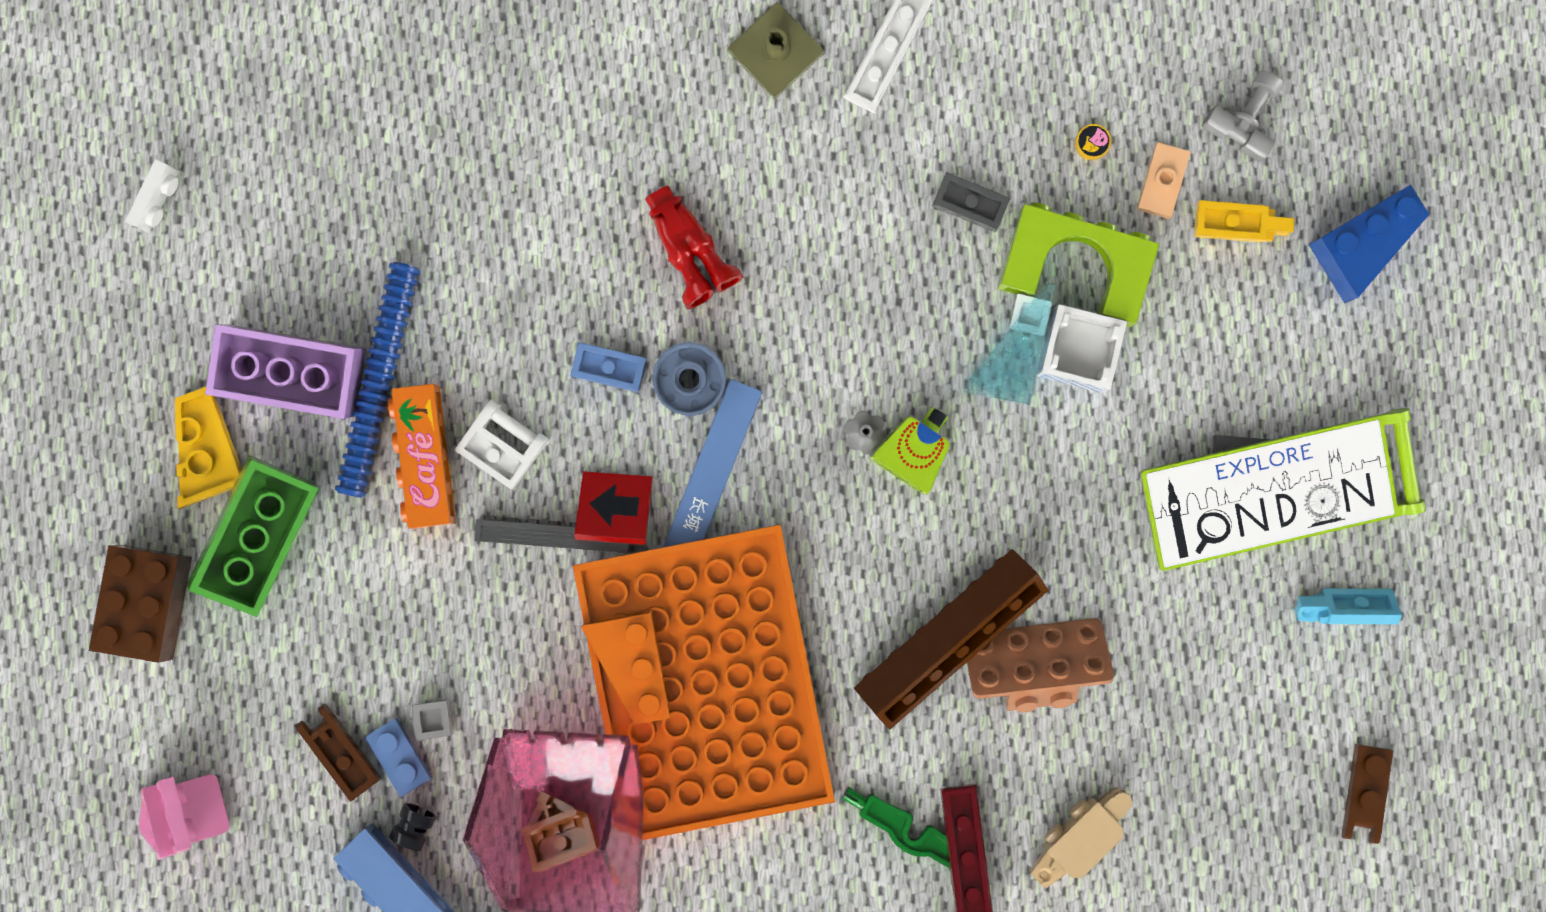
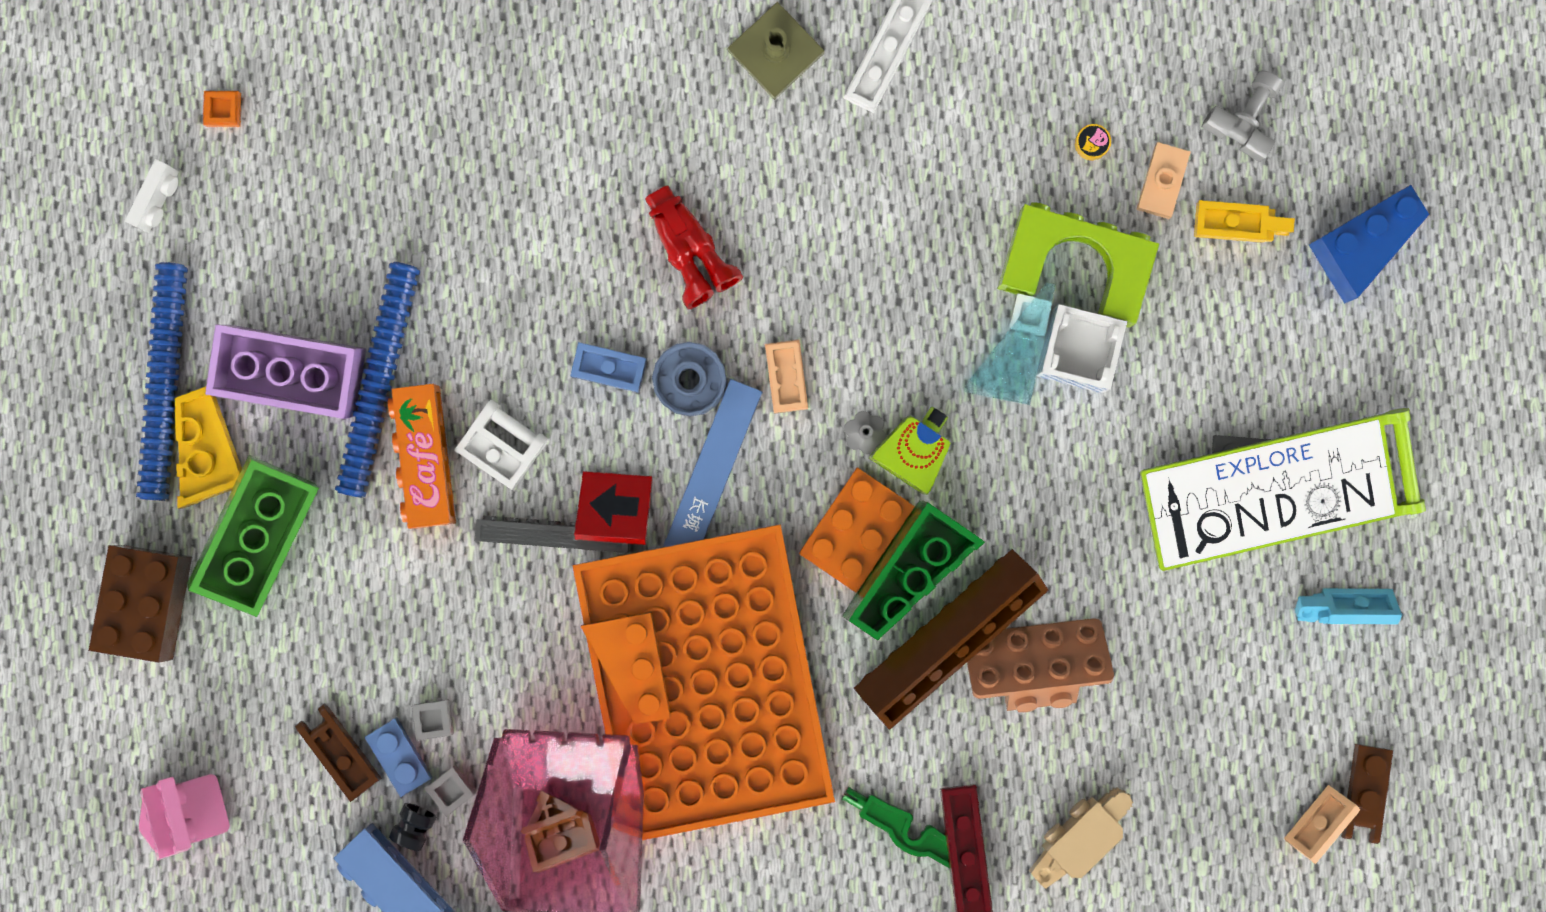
dark grey plate [932,172,1010,232] -> none
none -> blue piece [136,262,188,501]
none -> orange tile [203,91,241,127]
none -> light grey plate [425,765,476,817]
none -> light nougat plate [765,340,808,414]
none -> orange plate [798,467,915,593]
none -> green wedge [842,500,985,641]
none -> light nougat plate [1284,785,1360,864]

